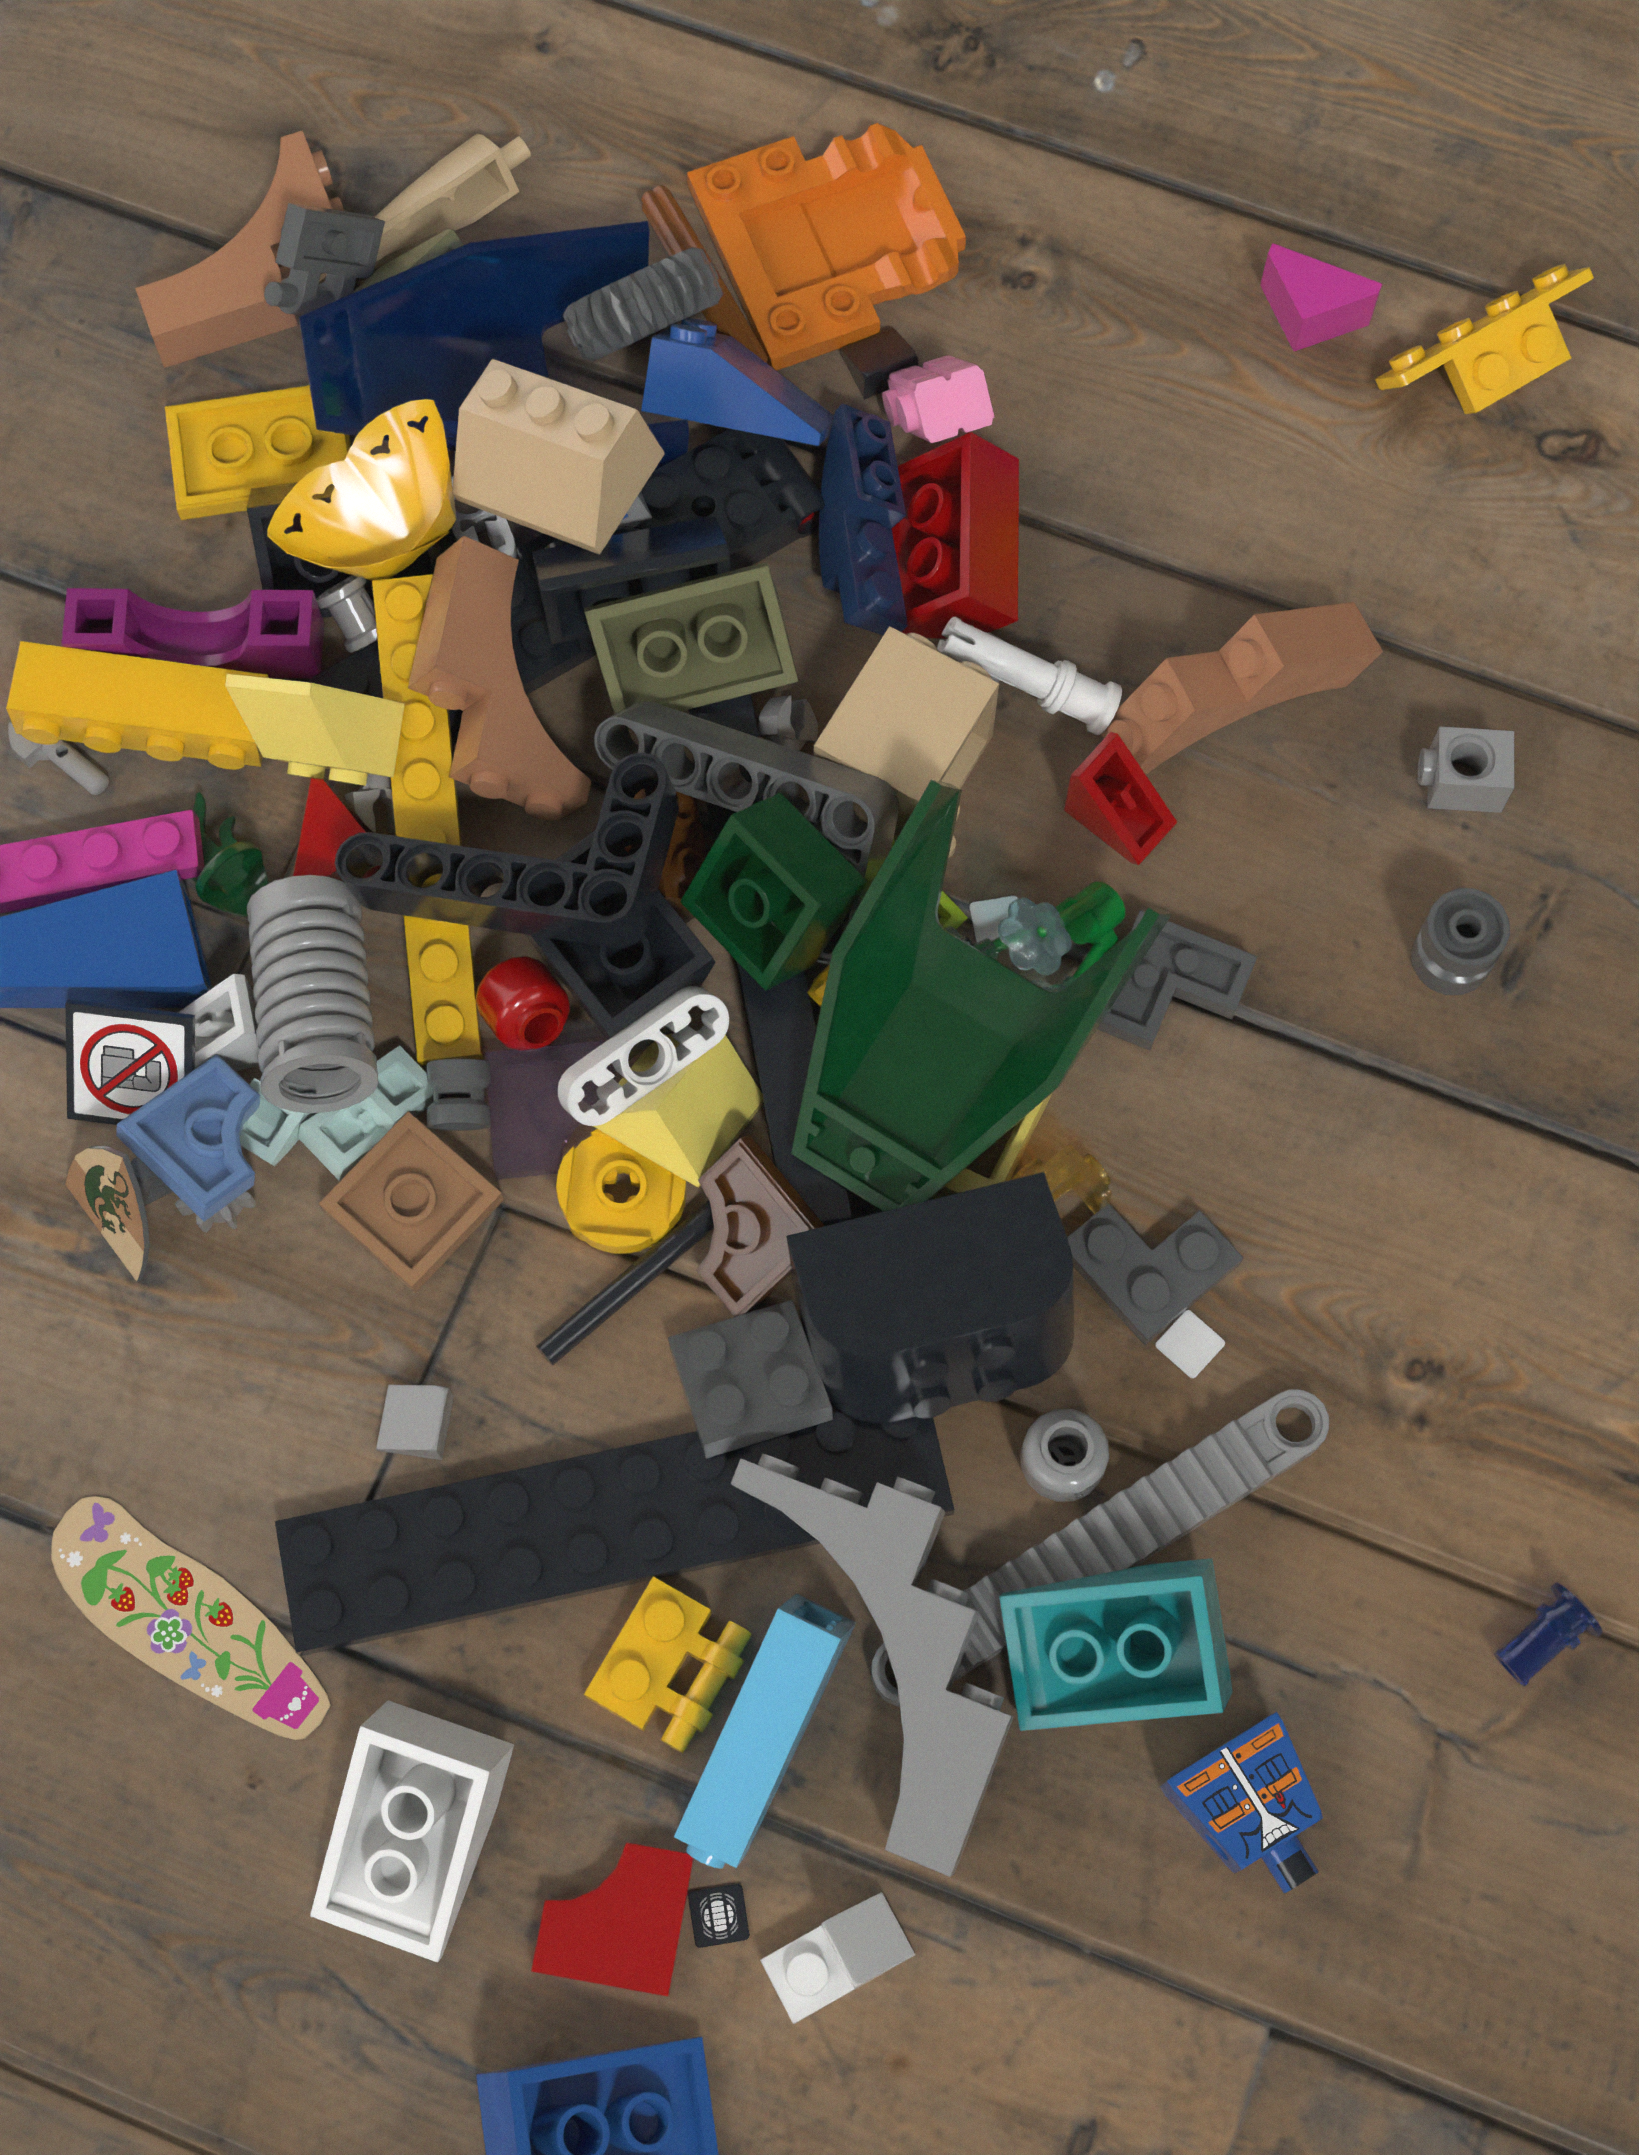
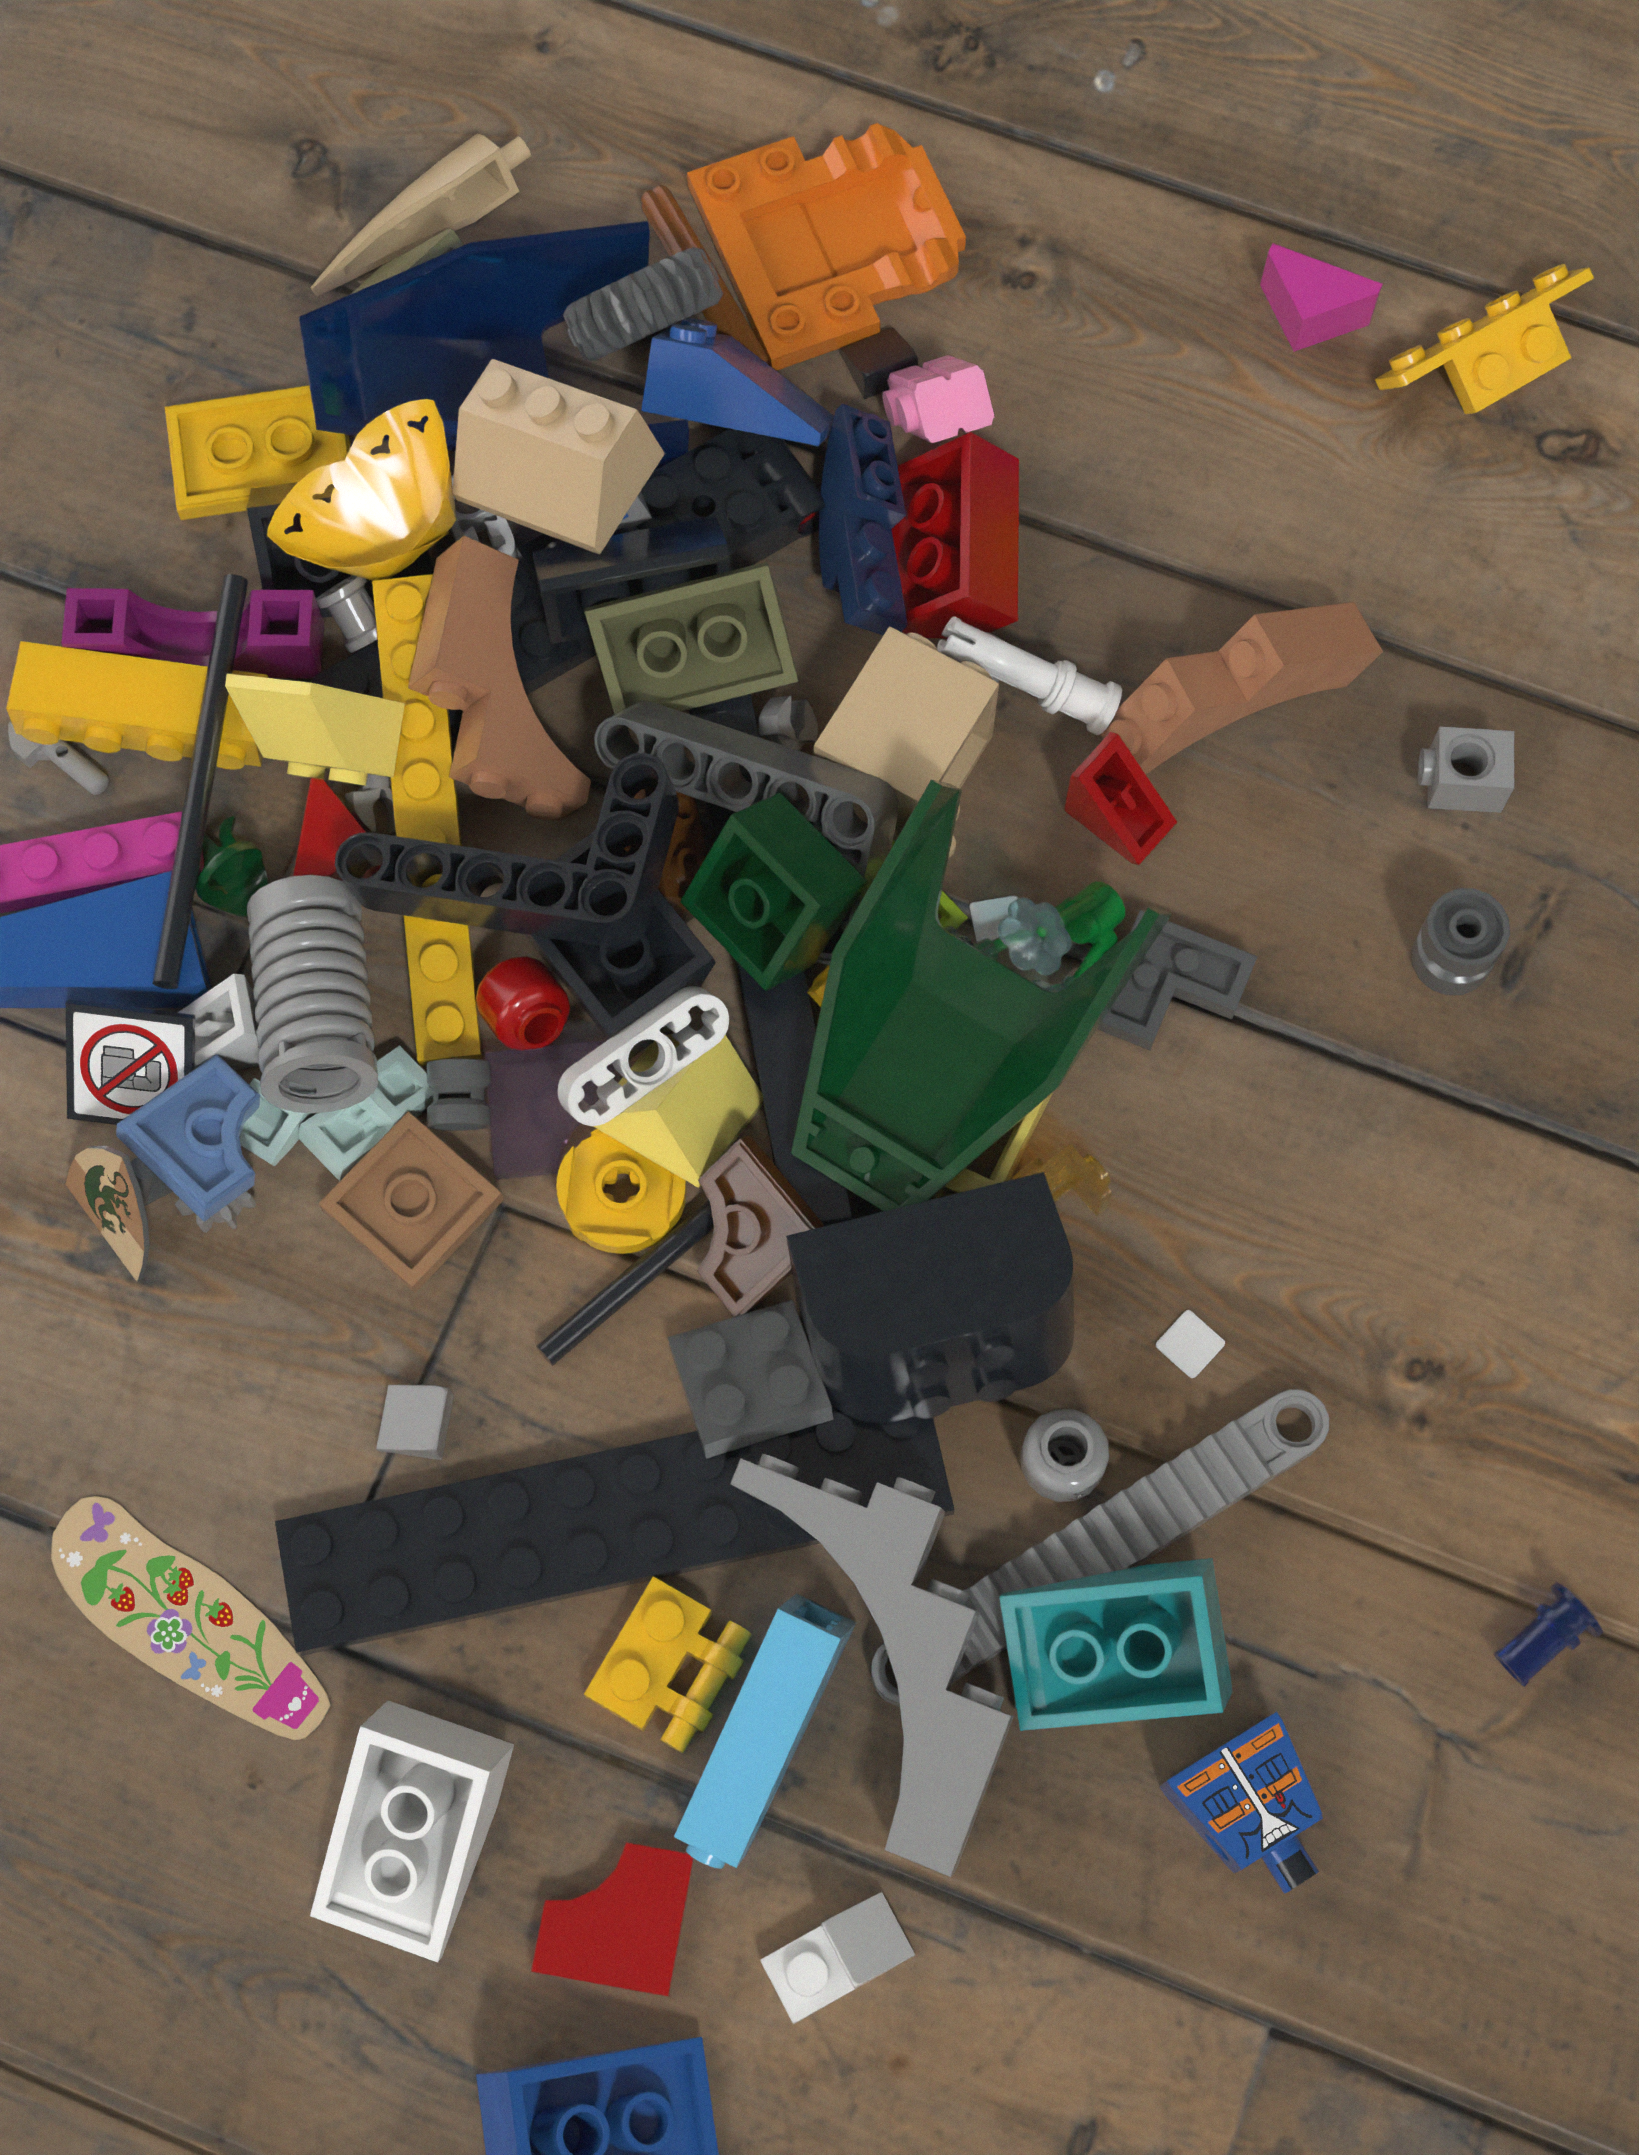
nougat arch [135,130,344,368] -> none
dark grey plate [264,203,385,319] -> none
black sticker [688,1884,750,1948] -> none
dark grey plate [1067,1203,1243,1345] -> none
none -> black piece [153,574,248,989]

